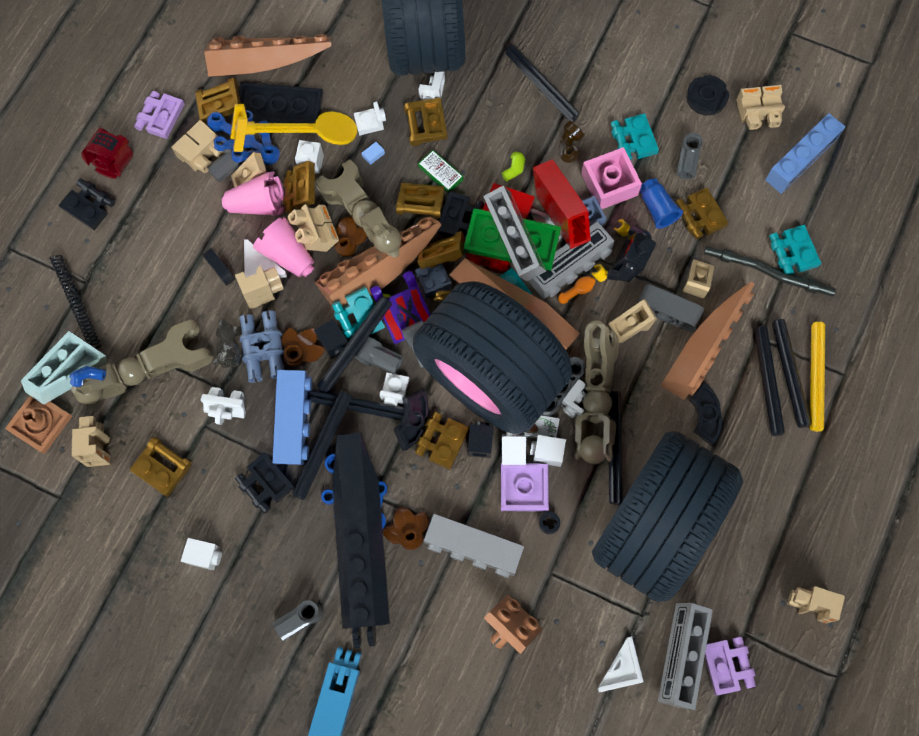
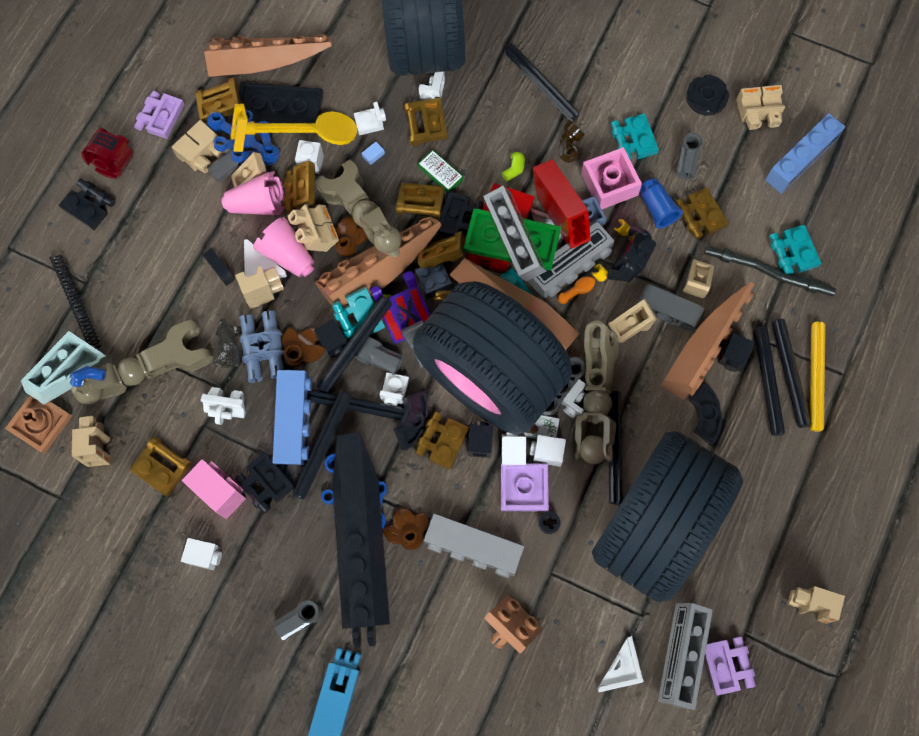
none -> bright pink brick [182,459,246,519]
none -> black brick [719,333,755,372]

